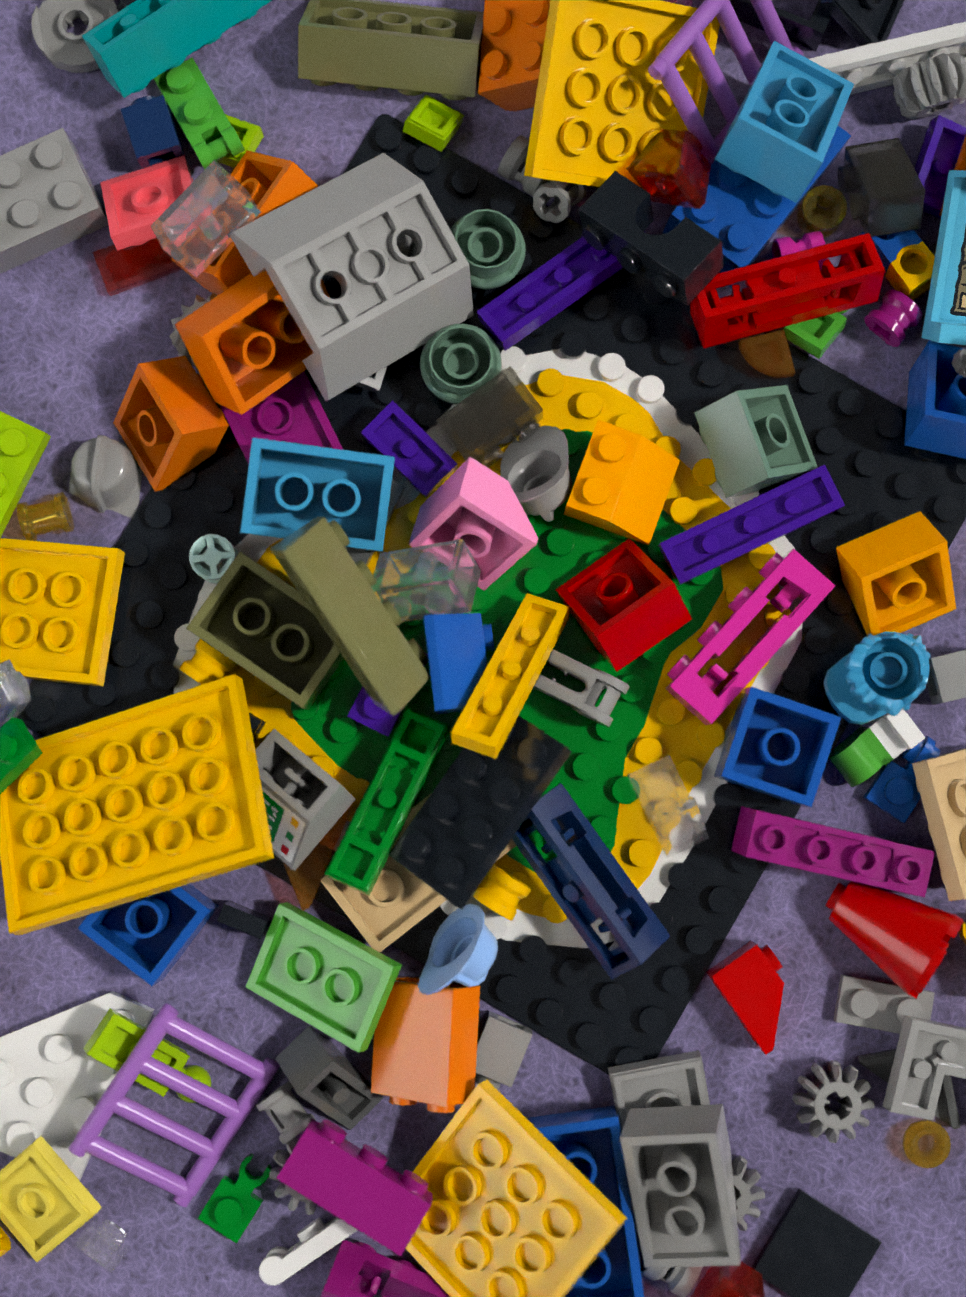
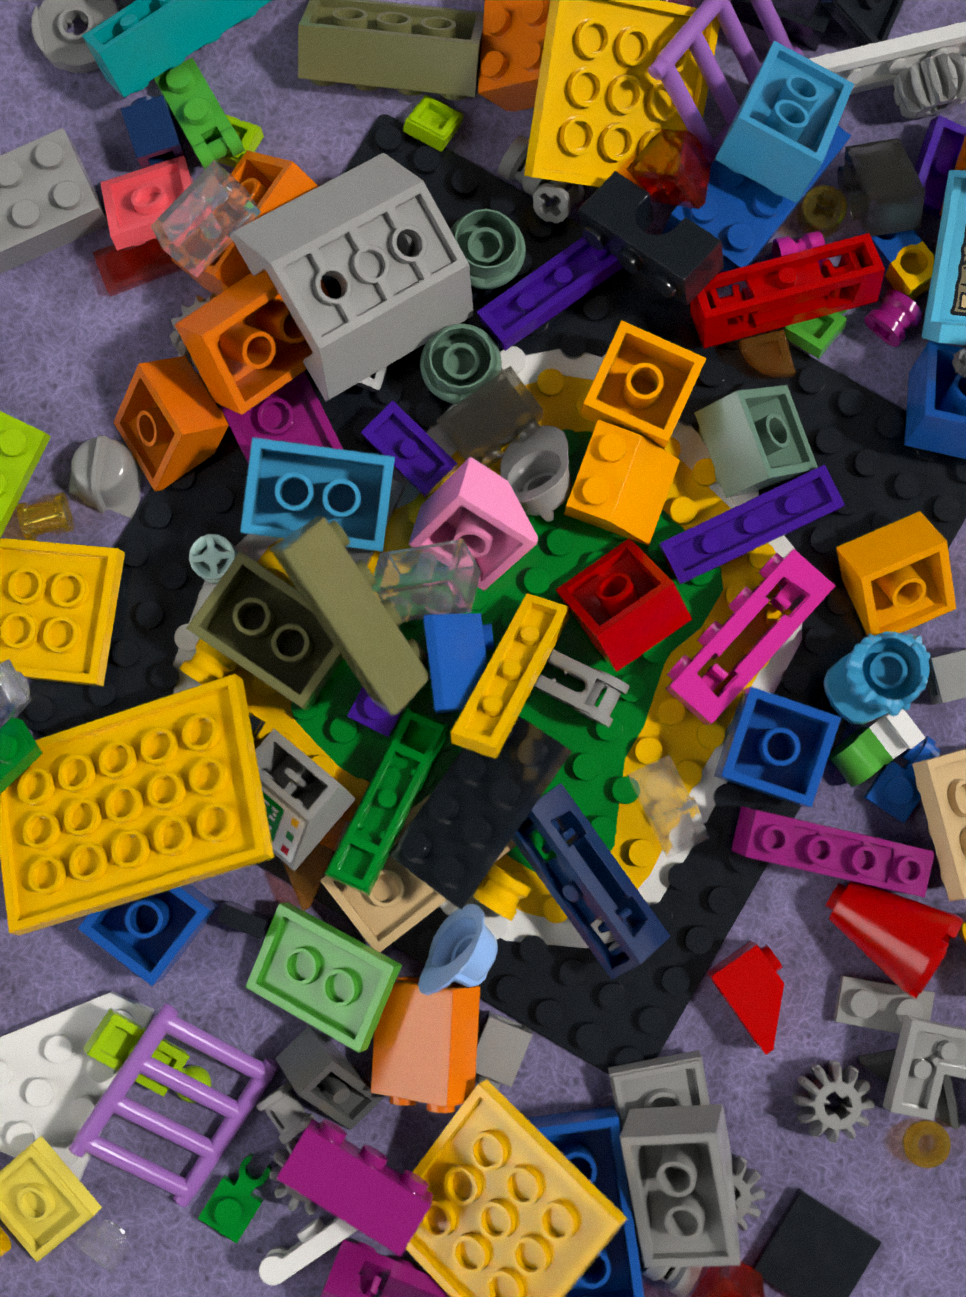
none -> light orange brick [580,320,706,449]

